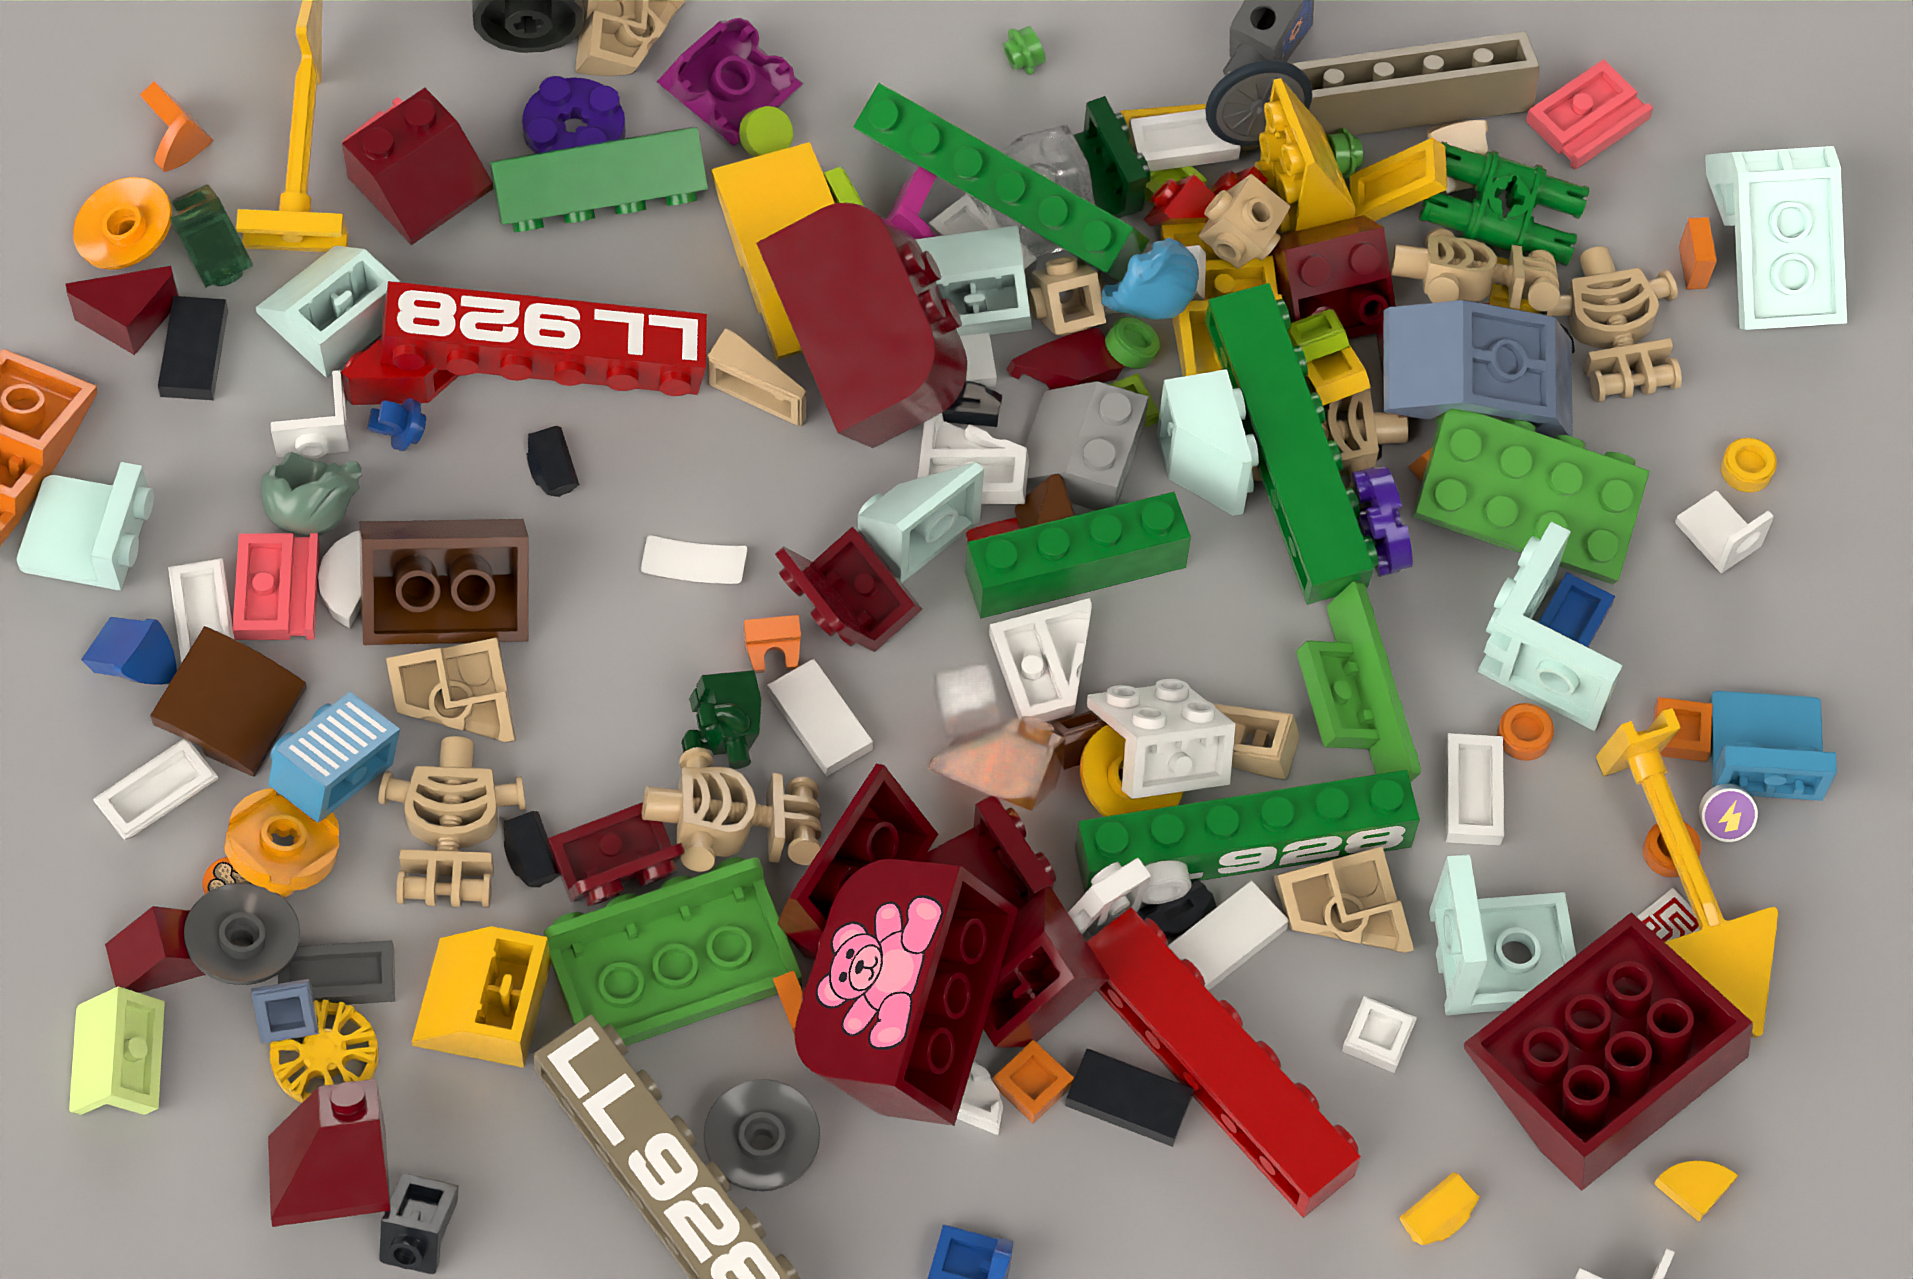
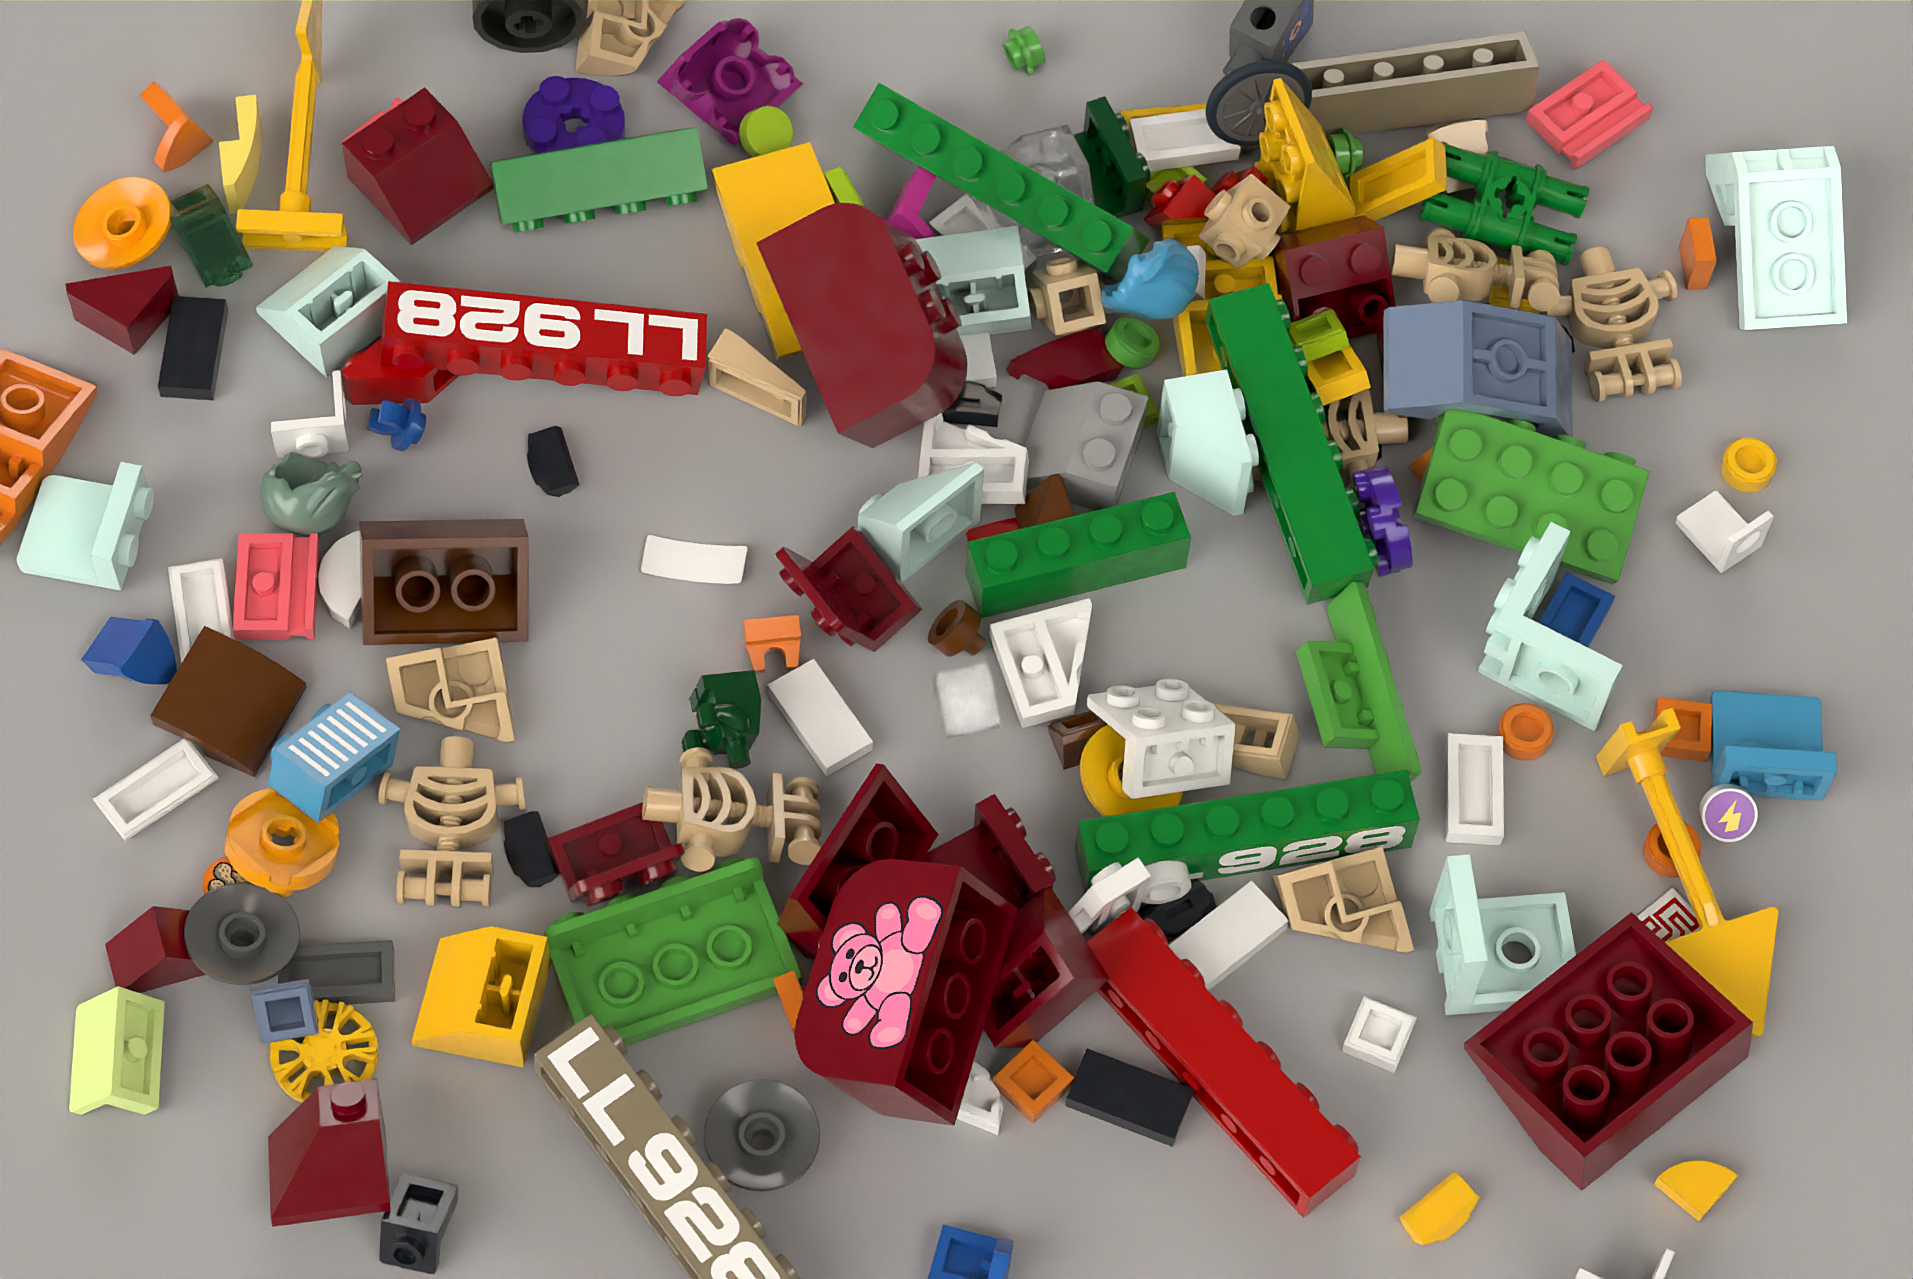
clear orange slope [928,716,1066,811] -> none
none -> light yellow slope [219,95,263,214]
none -> reddish brown tile [928,600,986,657]

